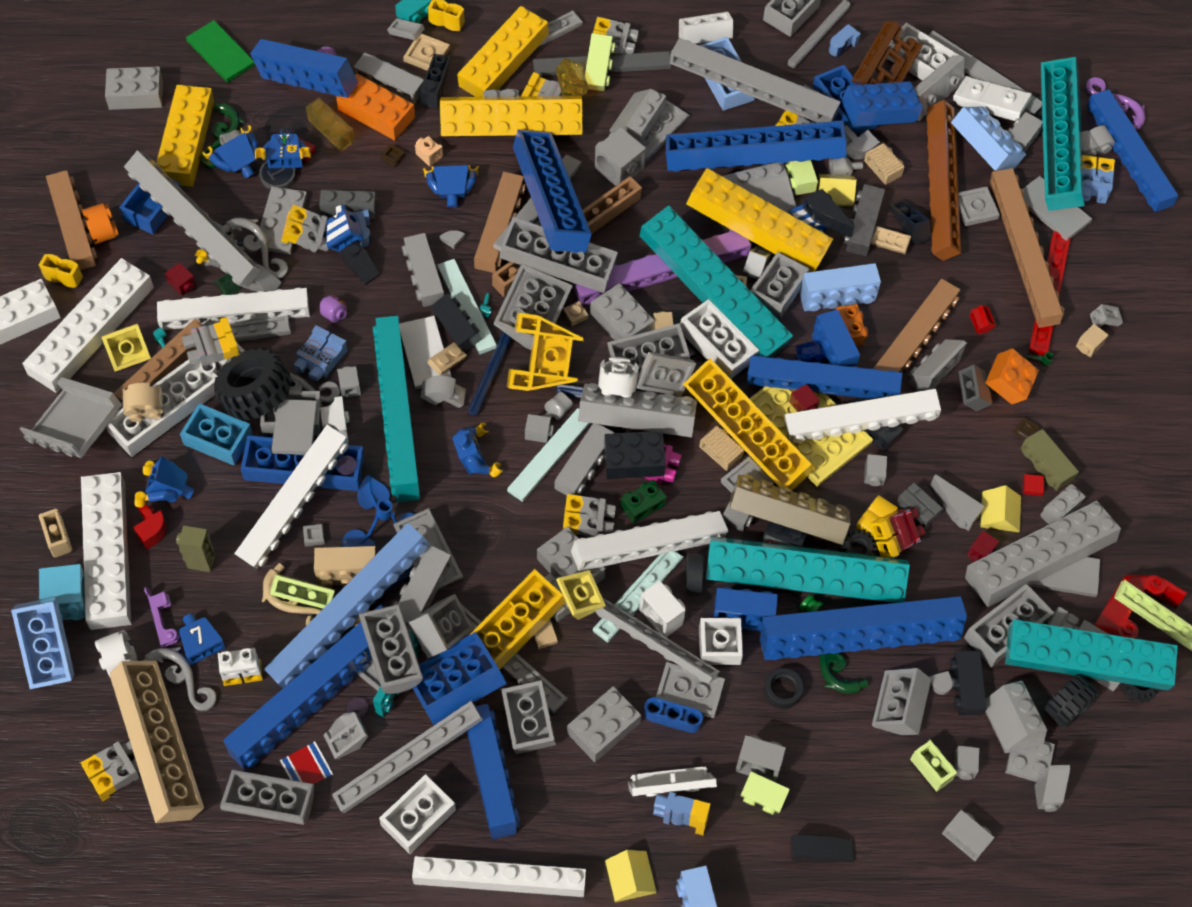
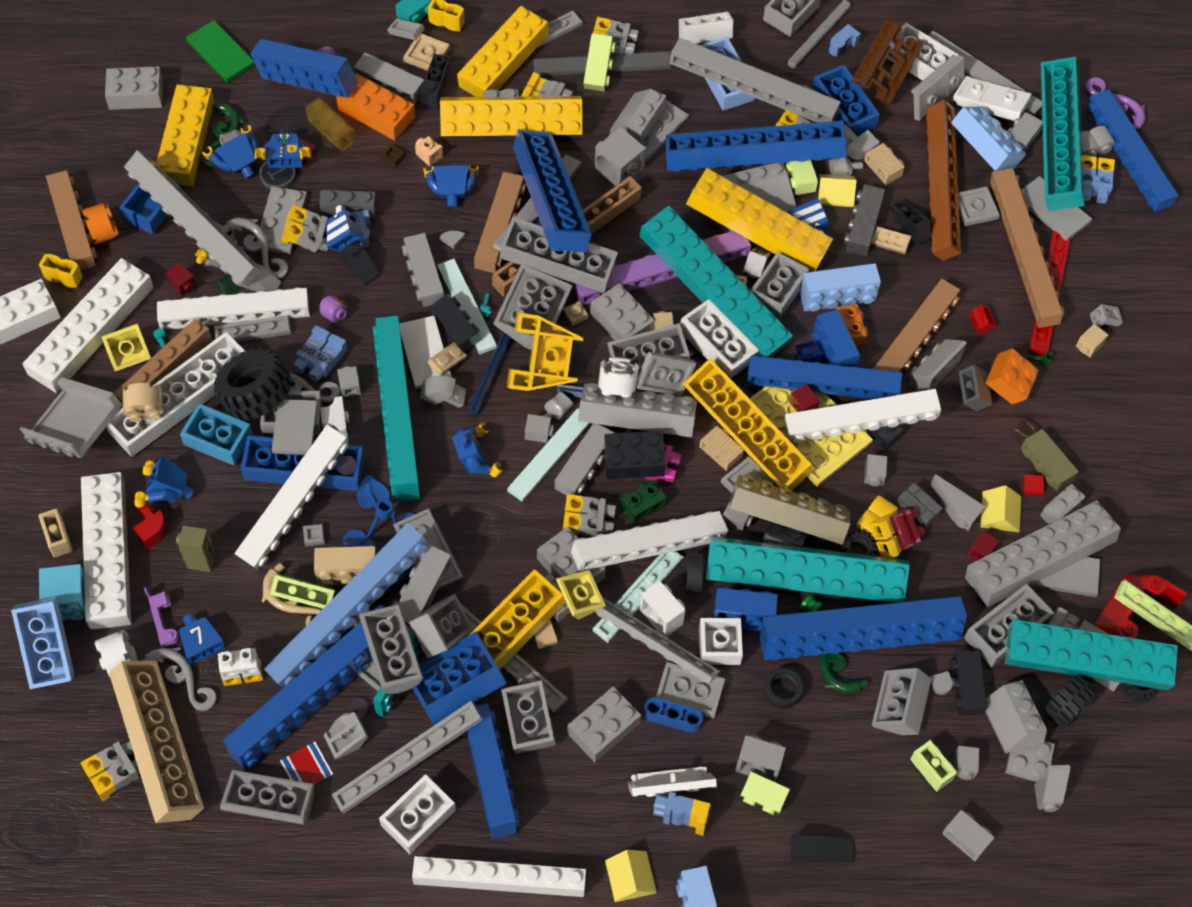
light grey hips [182,317,239,366] -> none
clear yellow brick [555,58,589,97] -> none
black slope [803,189,855,237] -> none
blue brick [841,82,923,127] -> none

